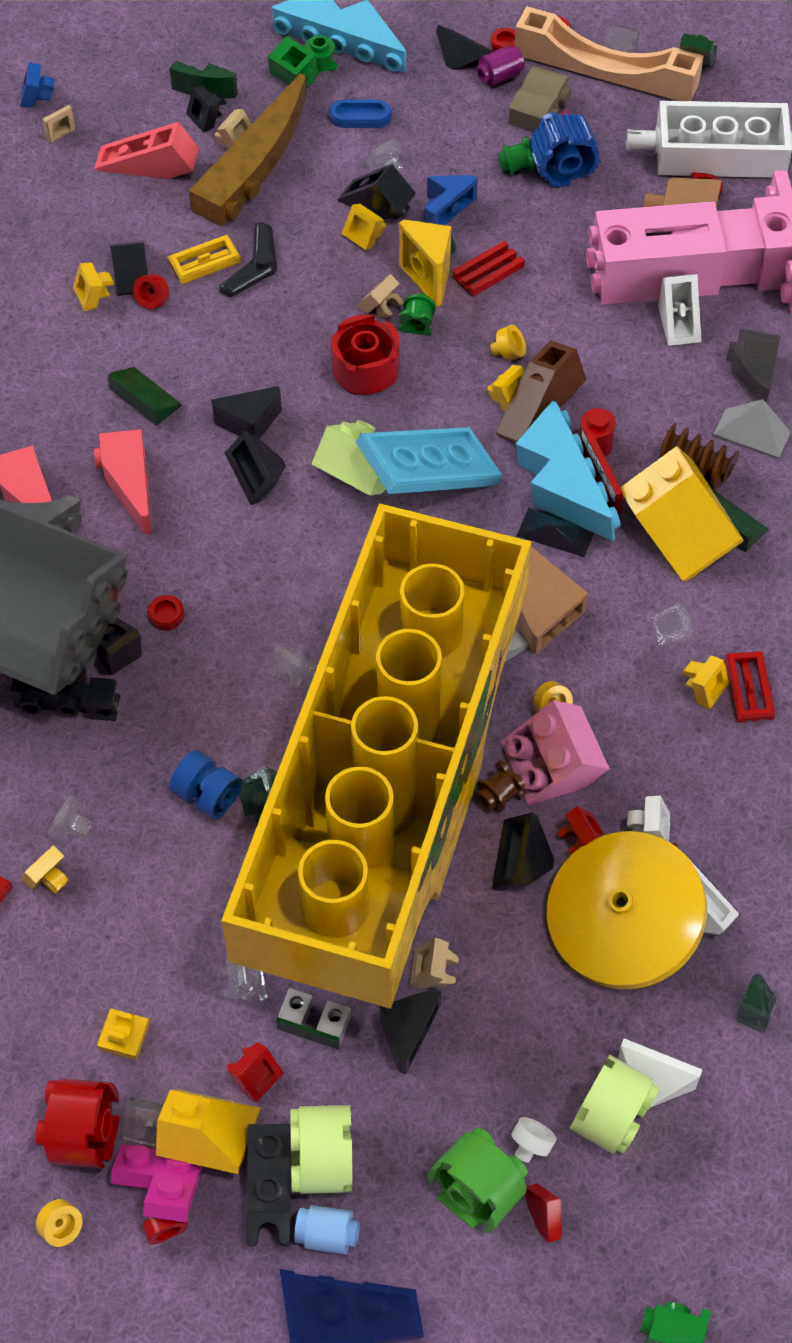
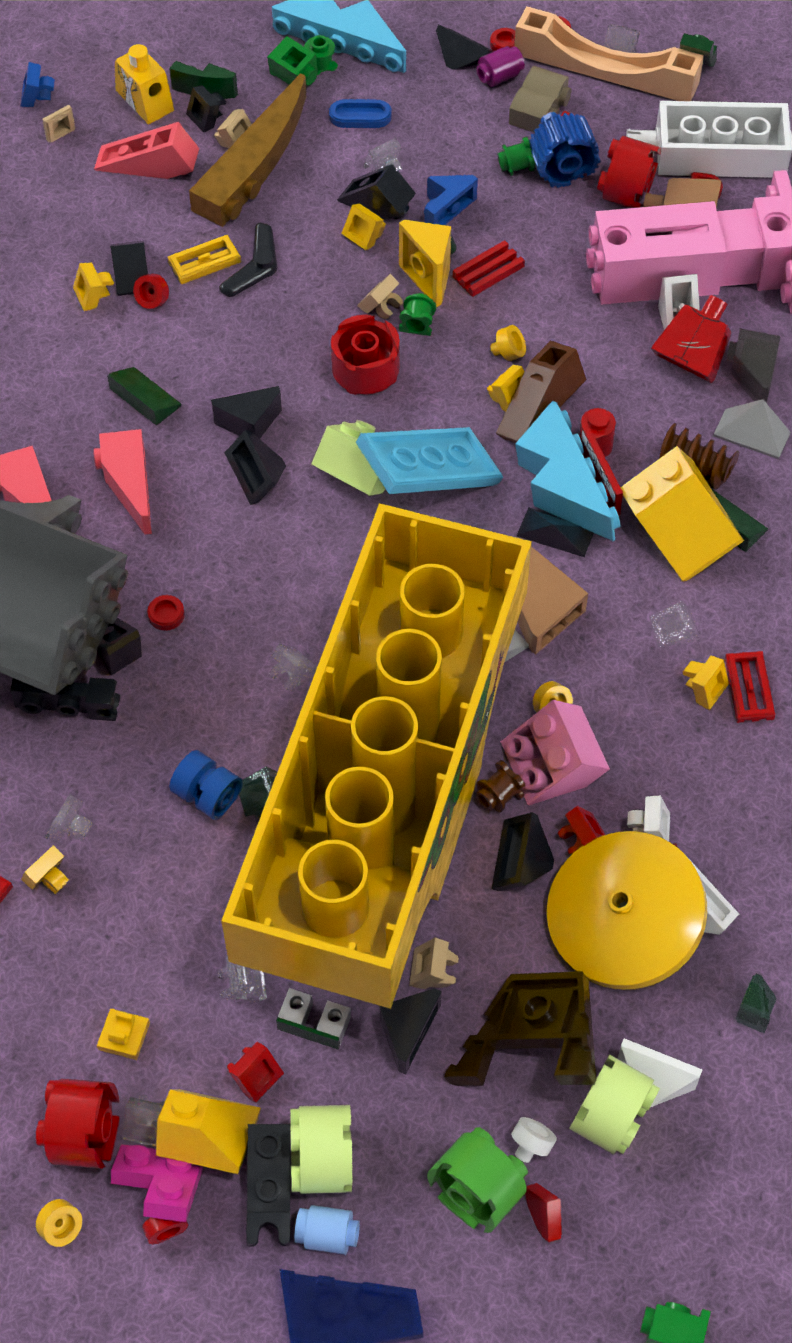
none -> yellow torso [115,44,174,125]
none -> dark brown wing [444,971,596,1086]
none -> red brick [597,136,661,208]
none -> red torso [651,295,731,383]

